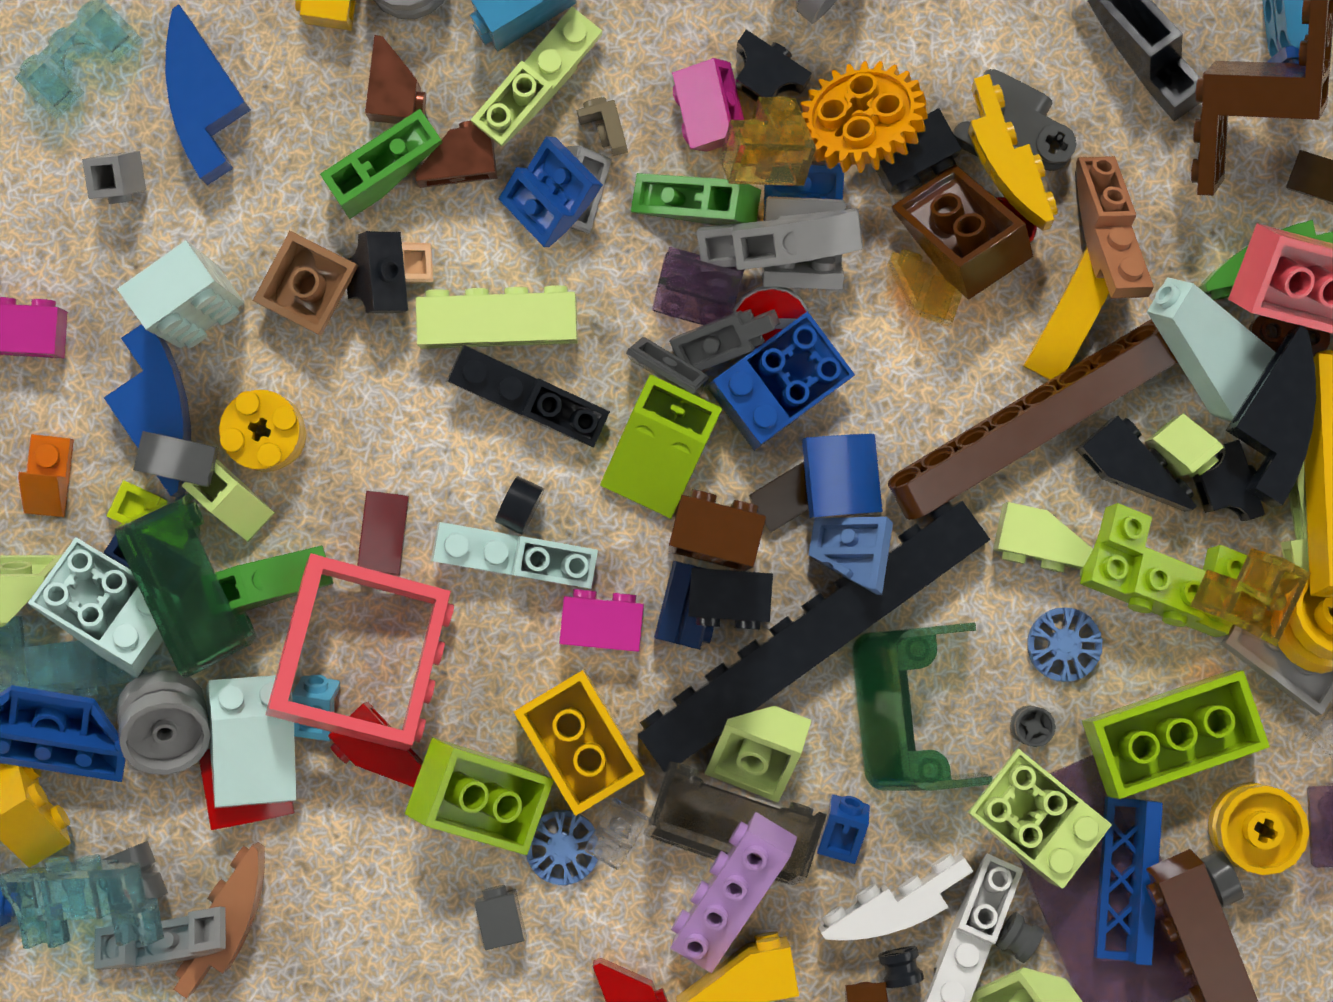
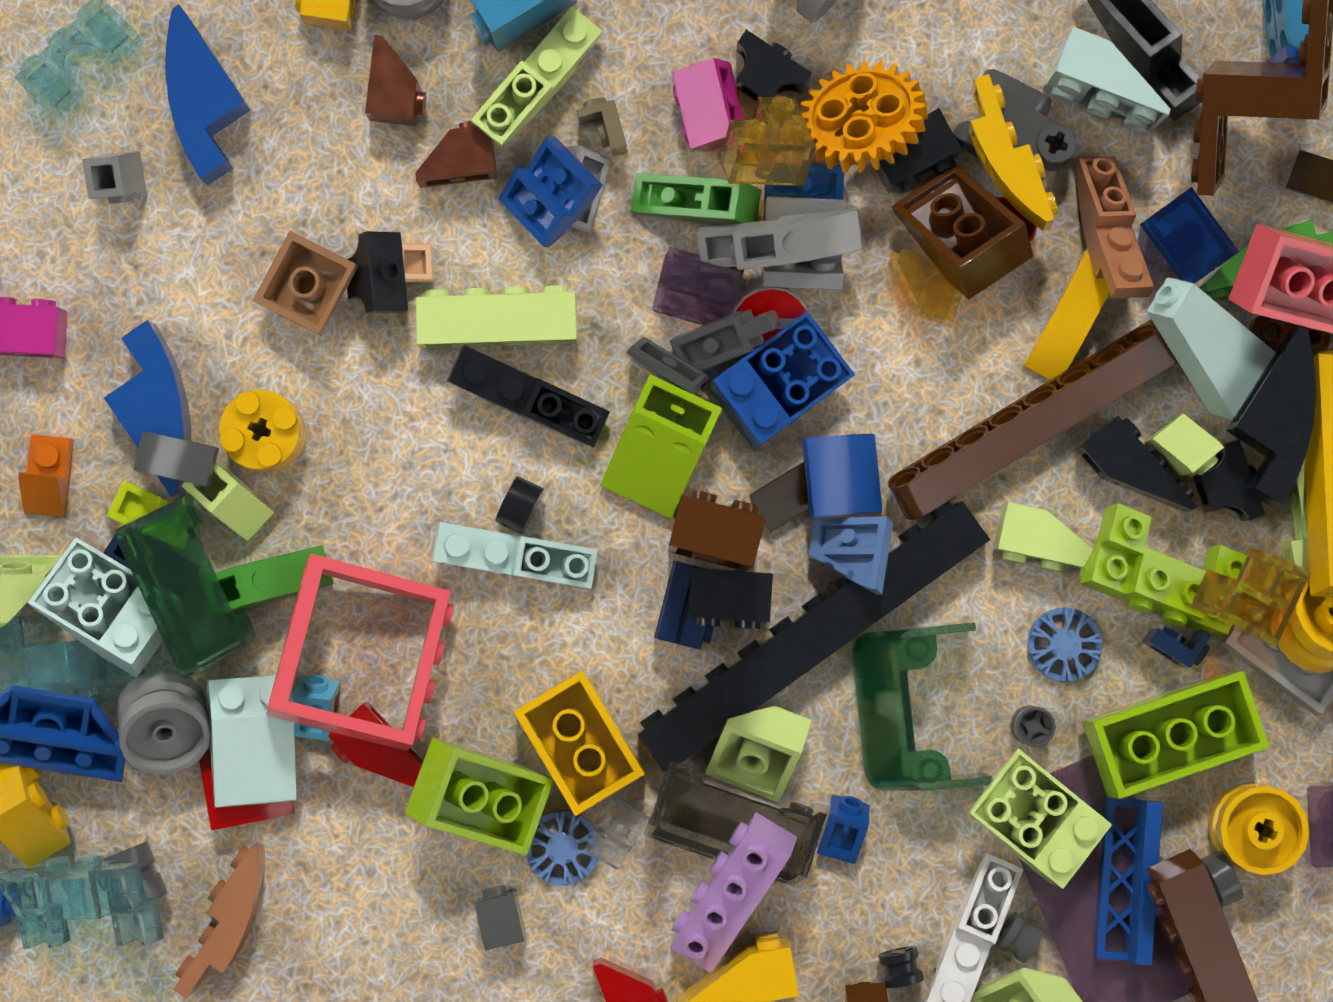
light grey slope [94,906,226,970] -> none
light aqua brick [117,240,244,348] -> none
bright green slope [320,109,443,219] -> none
dark red slope [357,491,409,574] -> none
dark pink brick [559,589,644,652] -> none
white slope [819,853,973,941] -> none
none -> light aqua slope [1043,27,1171,133]
none -> clear blue slope [1140,187,1239,284]
none -> dark blue bracket [1142,626,1211,668]

